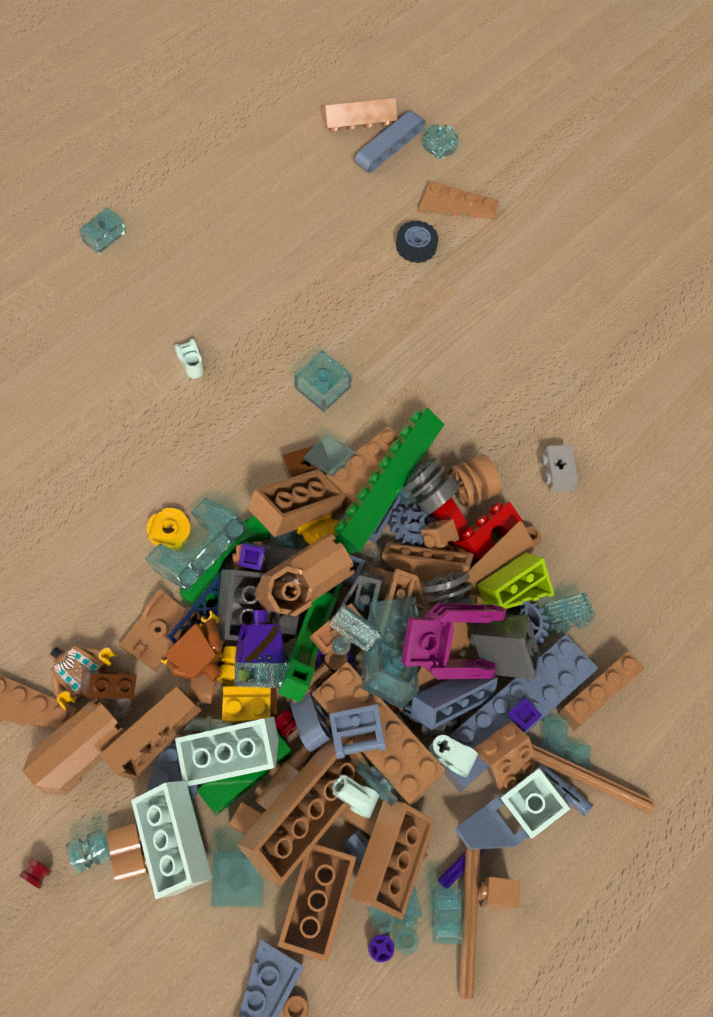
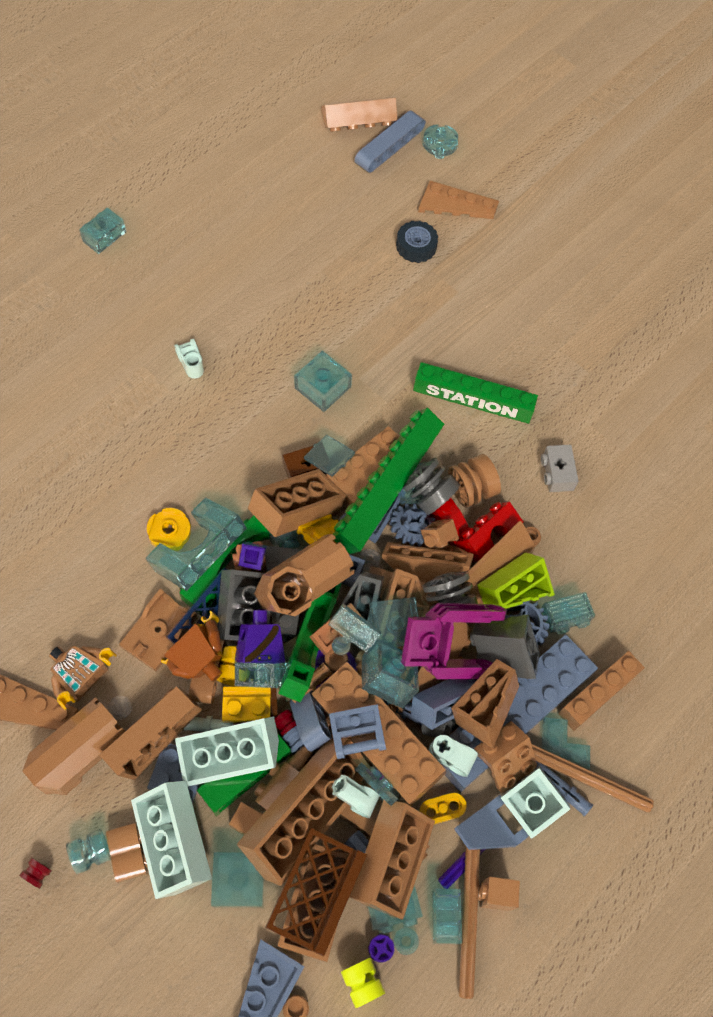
reddish brown brick [80,670,137,699] -> none
dark purple plate [507,698,542,732] -> none
none -> reddish brown fence [265,828,367,956]
none -> sand blue wheel [282,726,304,755]
none -> neon yellow wheel [341,957,385,1008]
none -> green brick [413,362,538,424]
none -> yellow plate [419,793,467,825]
none -> medium nougat wedge [451,659,519,748]

